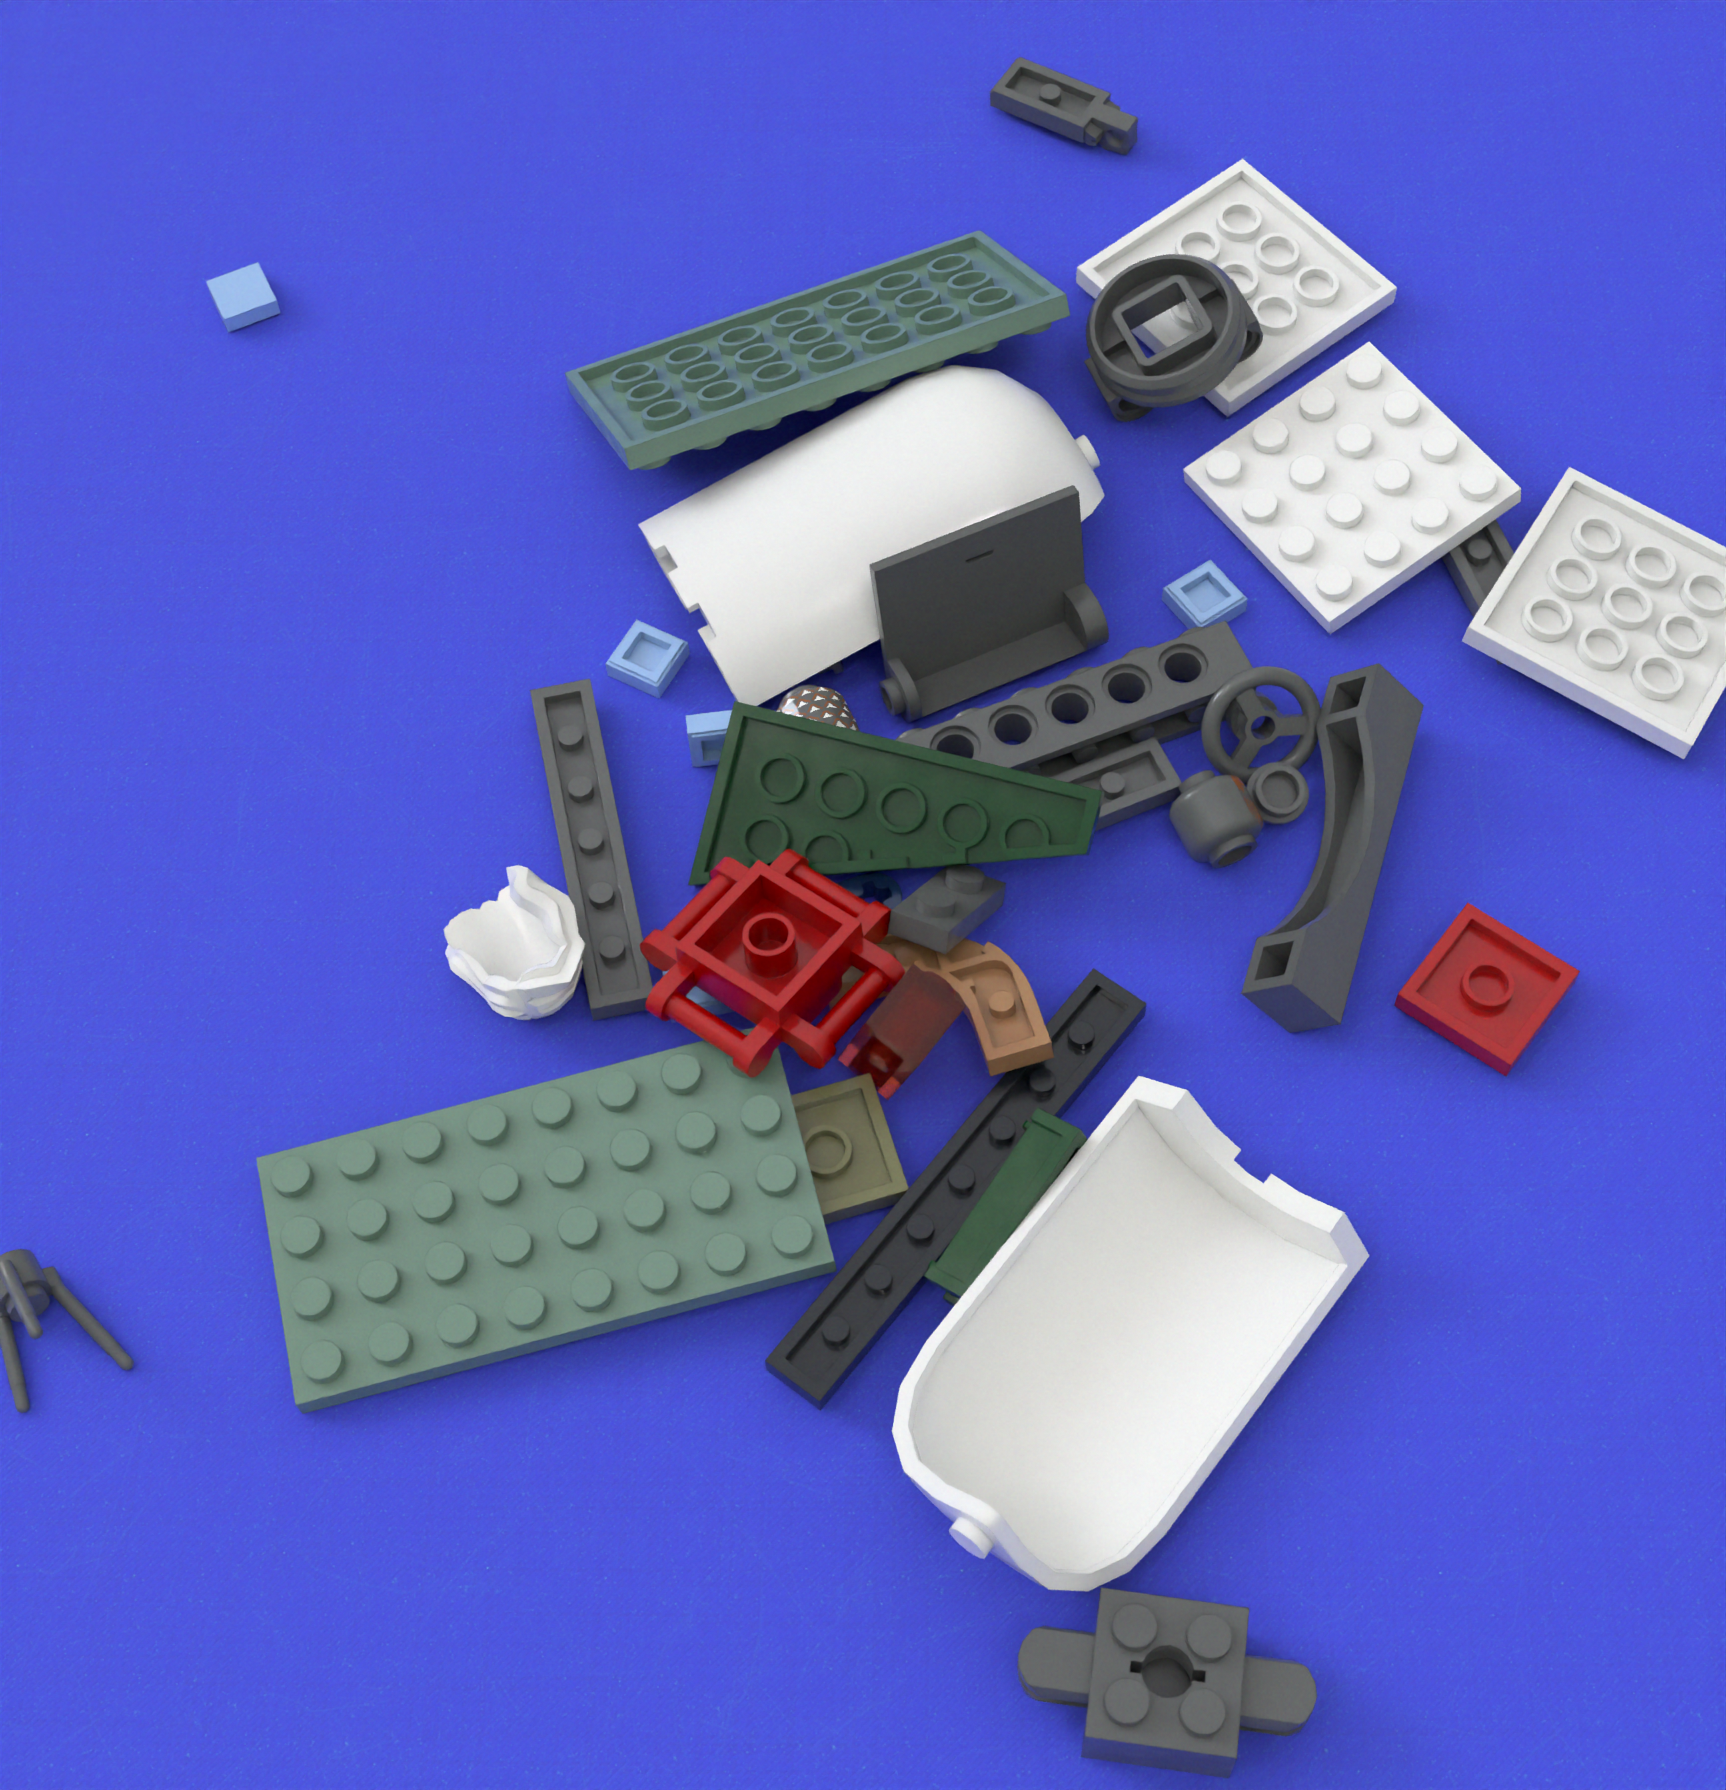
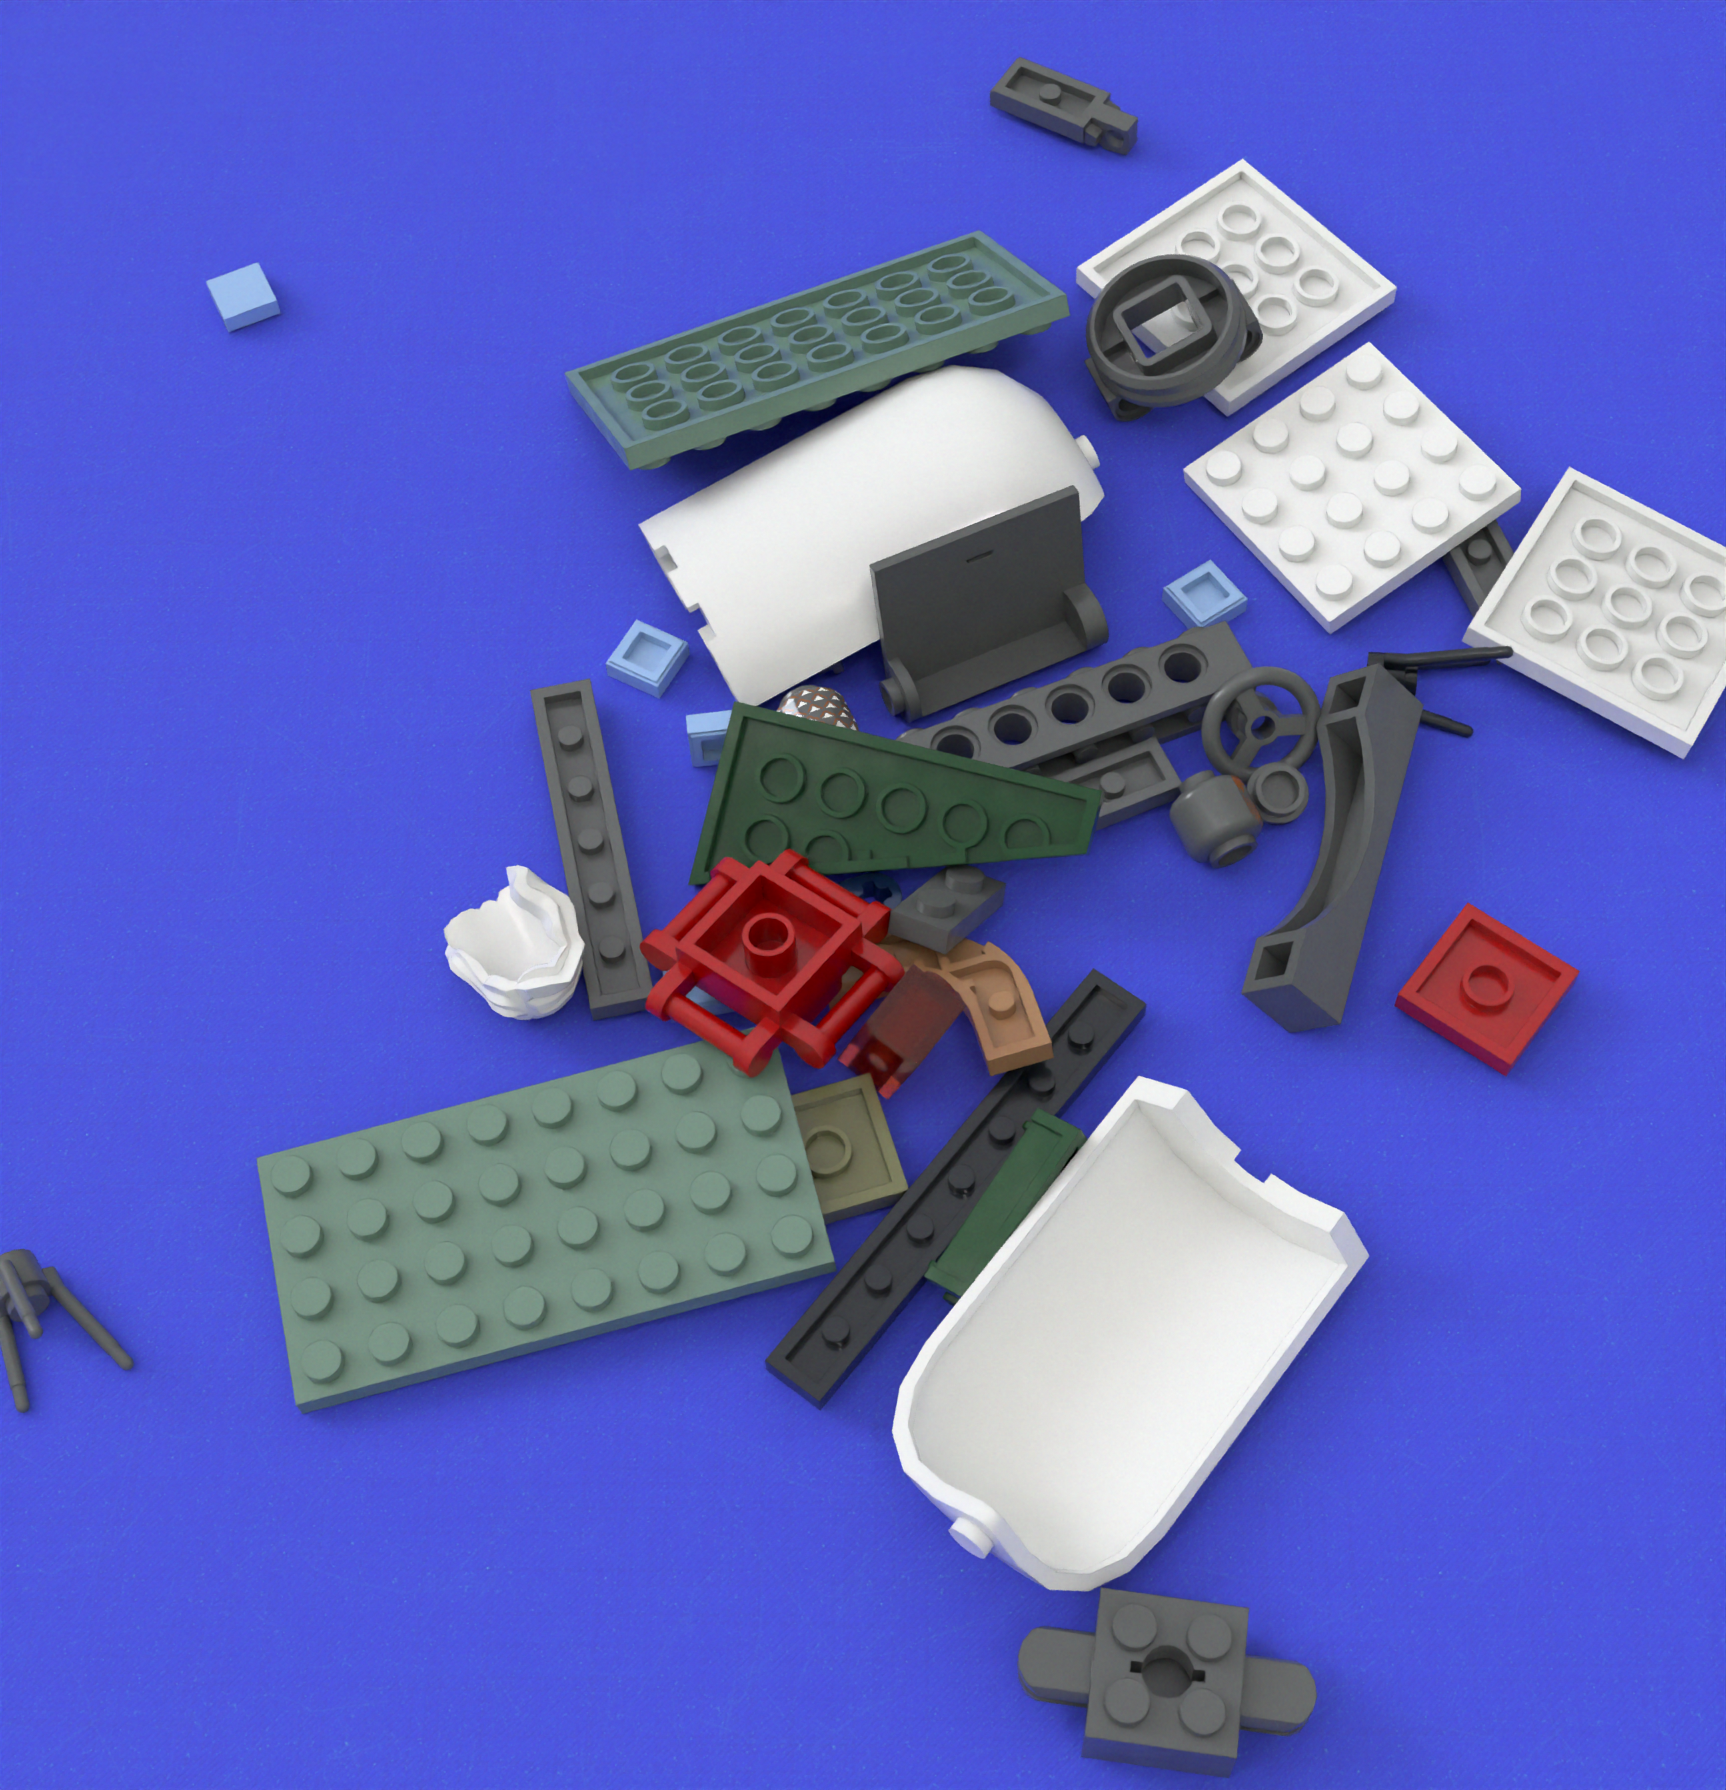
none -> black plant [1367,646,1514,737]

